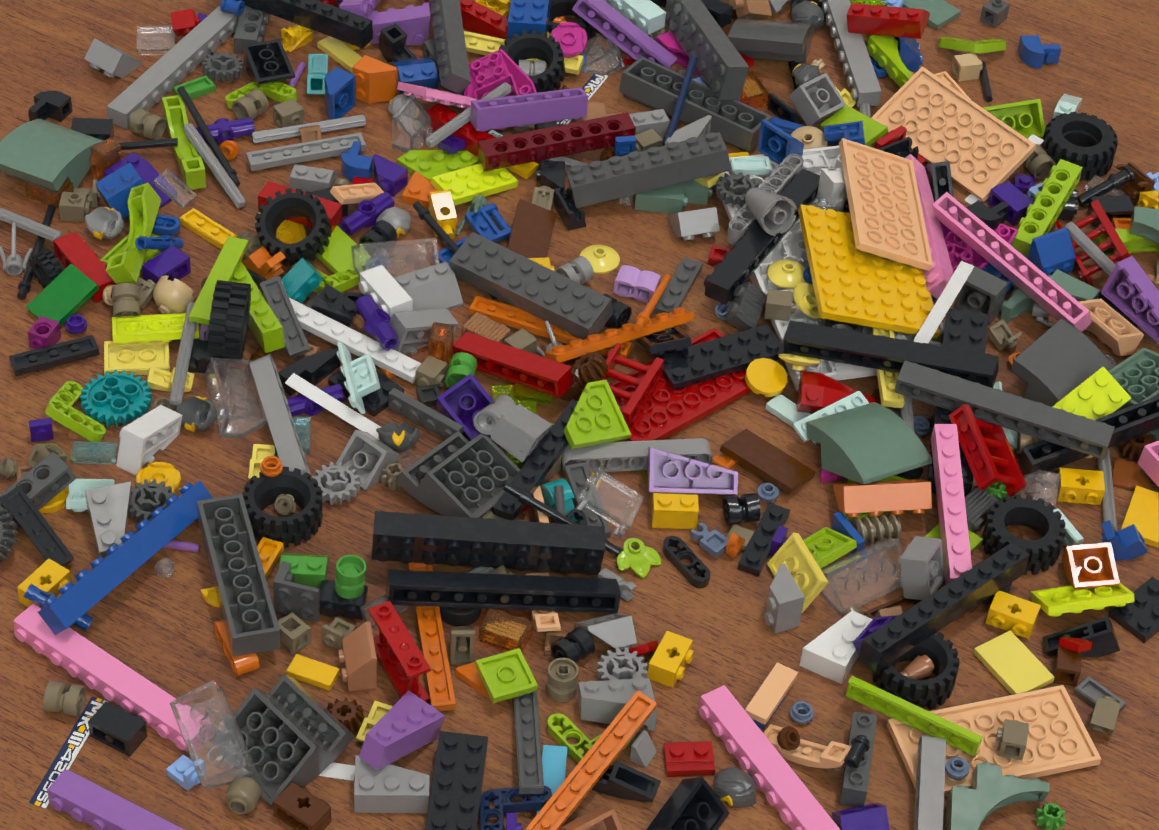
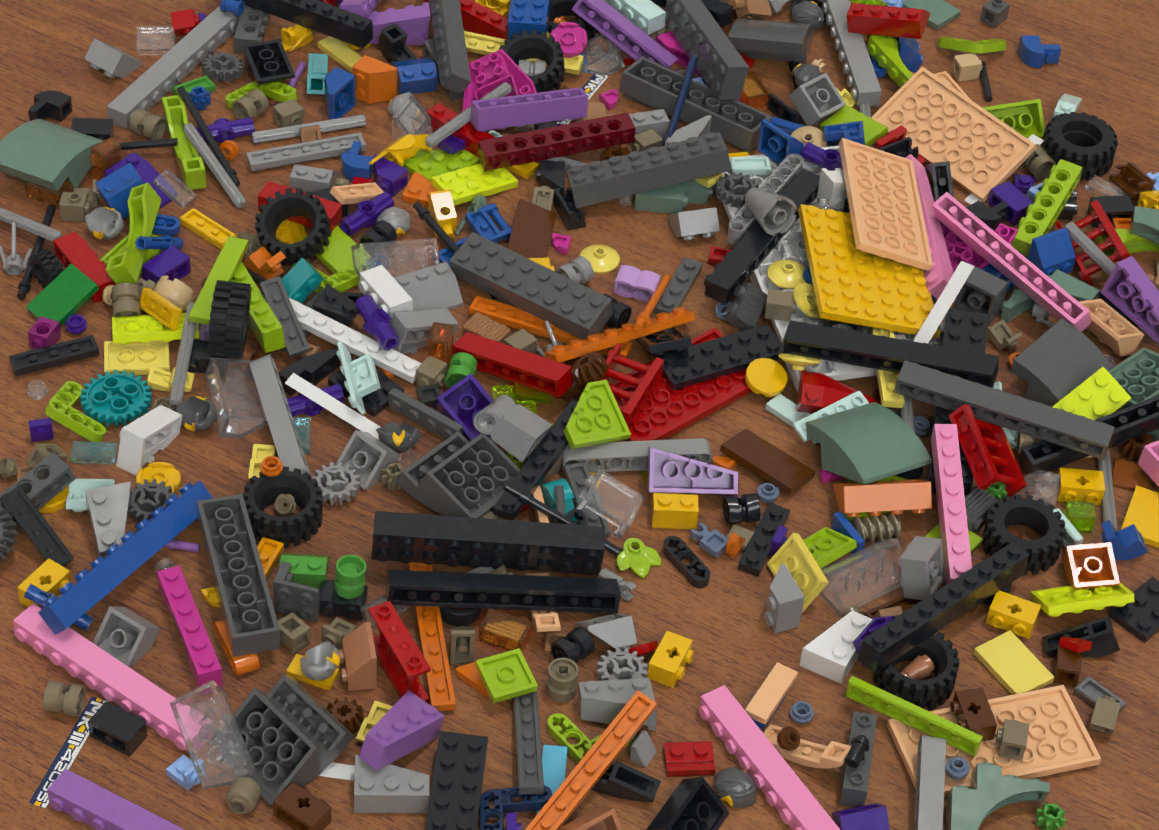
bright pink plate [397,82,477,109] -> none
blue plate [614,136,636,157] -> none
black pin [1077,166,1135,207] -> none
none -> clear plate [27,380,48,400]
none -> light grey slope [93,606,161,668]
none -> yellow tile [139,288,182,330]
none -> dark pink arch [157,566,223,693]
none -> blue gear [188,86,211,111]
none -> light grey hair [300,641,340,681]
none -> yellow animal [369,134,432,167]
none -> dark pink tile [552,233,572,255]
none -> dark pink tile [599,89,618,110]
none -> dark purple piece [801,142,843,171]
none -> reddish brown brick [950,687,997,741]
none -> clear neon green brick [1061,501,1096,534]

